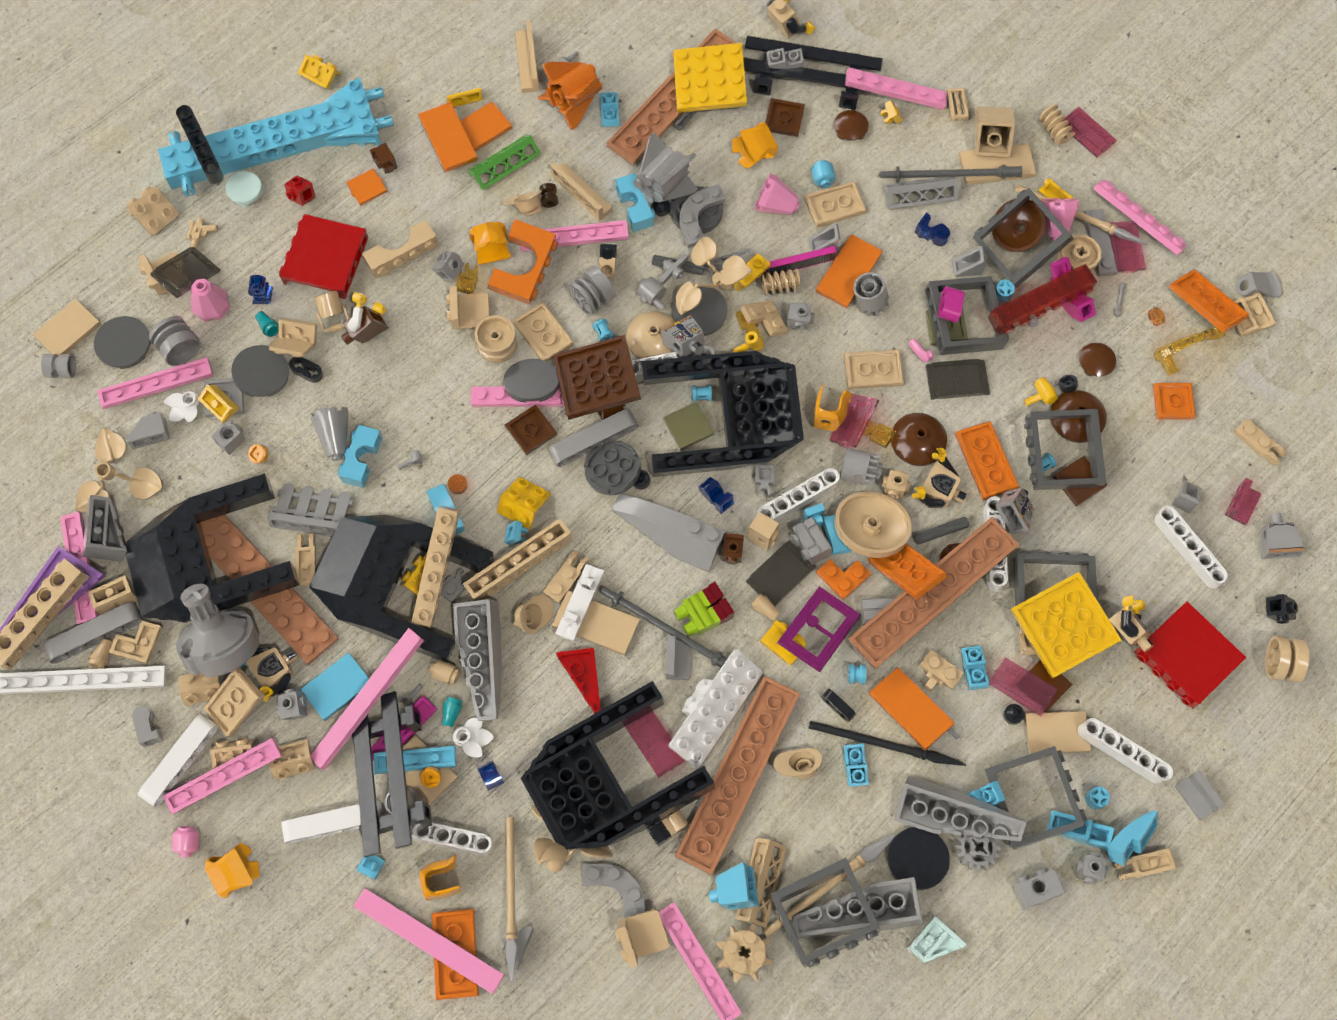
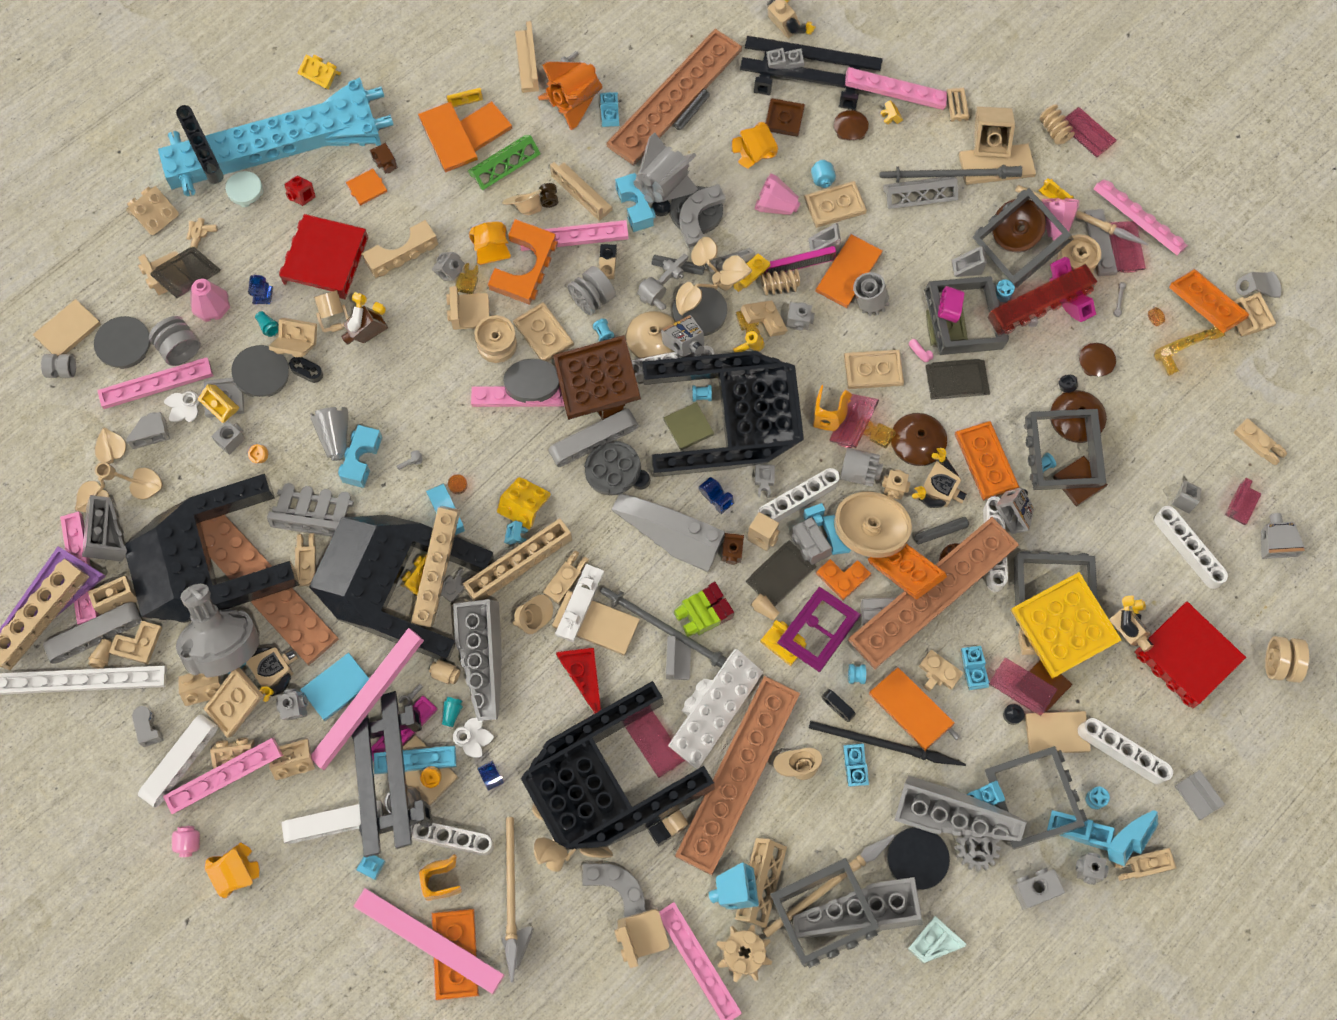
reddish brown tile [505,404,557,455] -> none
yellow plate [673,43,747,113] -> none
clear blue leg [914,212,950,246] -> none
yellow piece [1024,377,1058,406] -> none
orange tile [1153,383,1196,420] -> none
black brick [1266,594,1298,624] -> none

